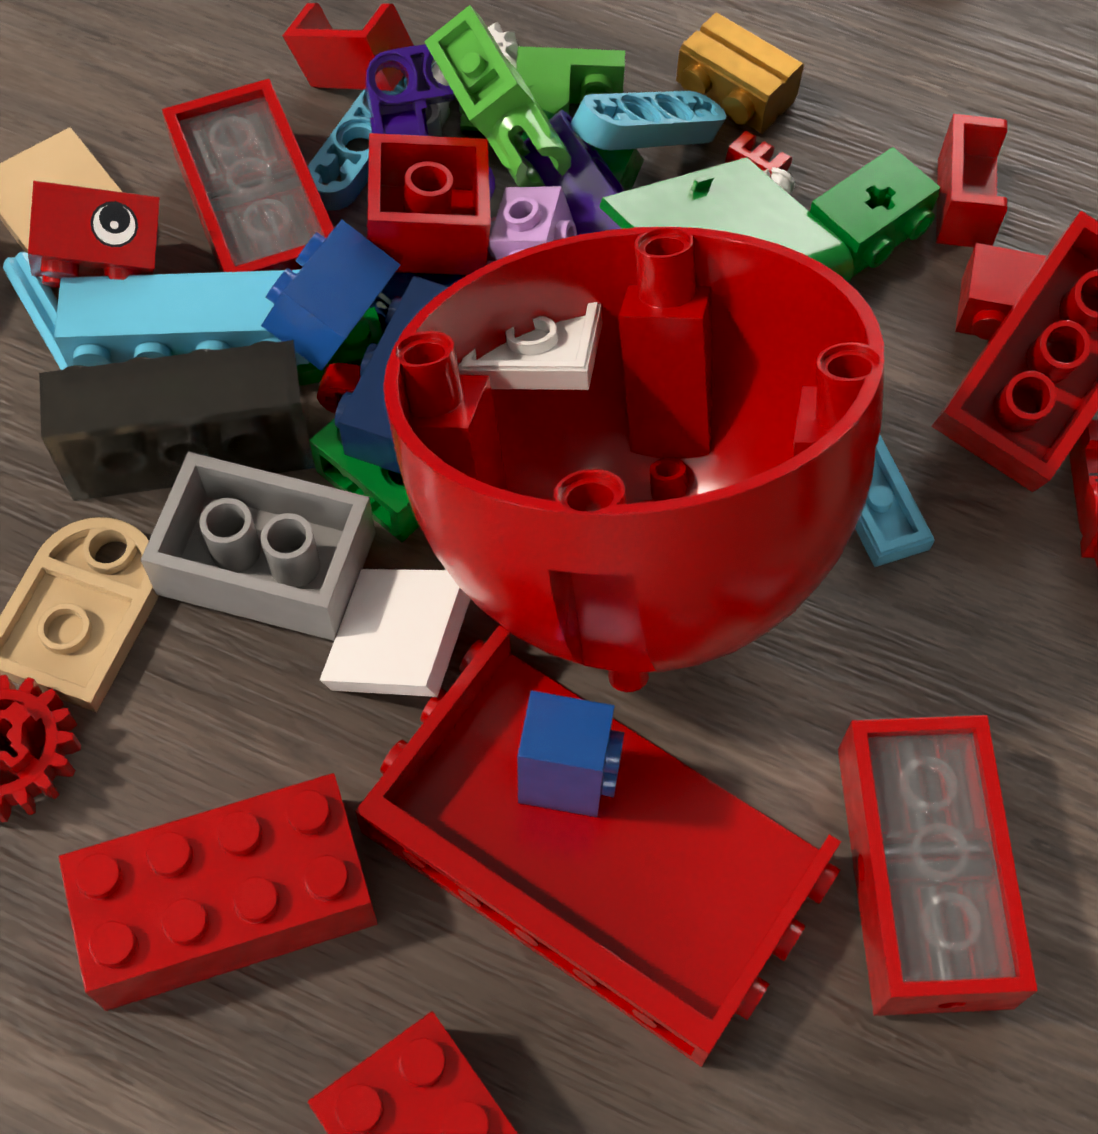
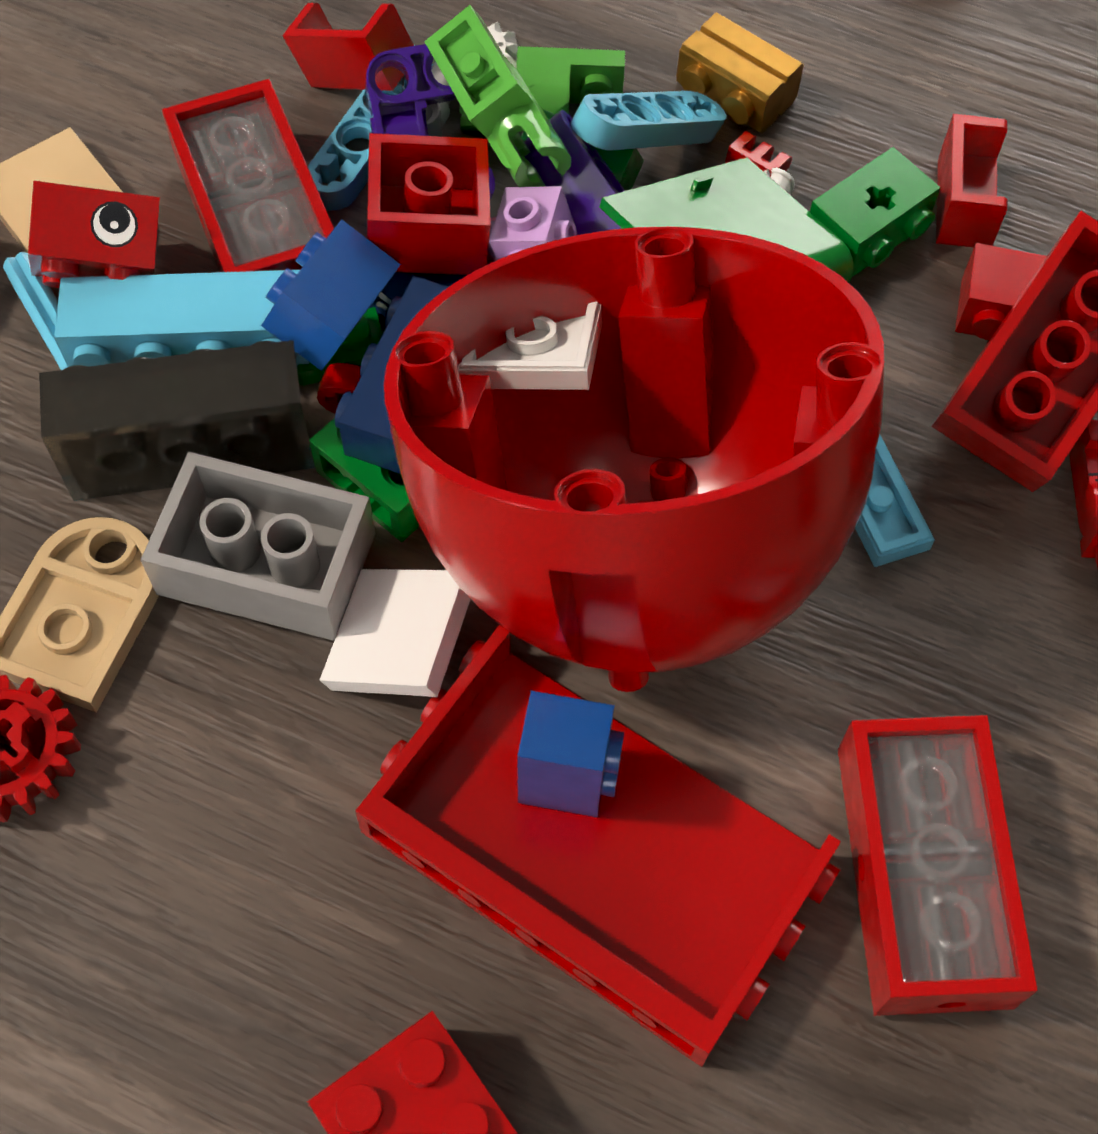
red brick [58,773,378,1011] -> none

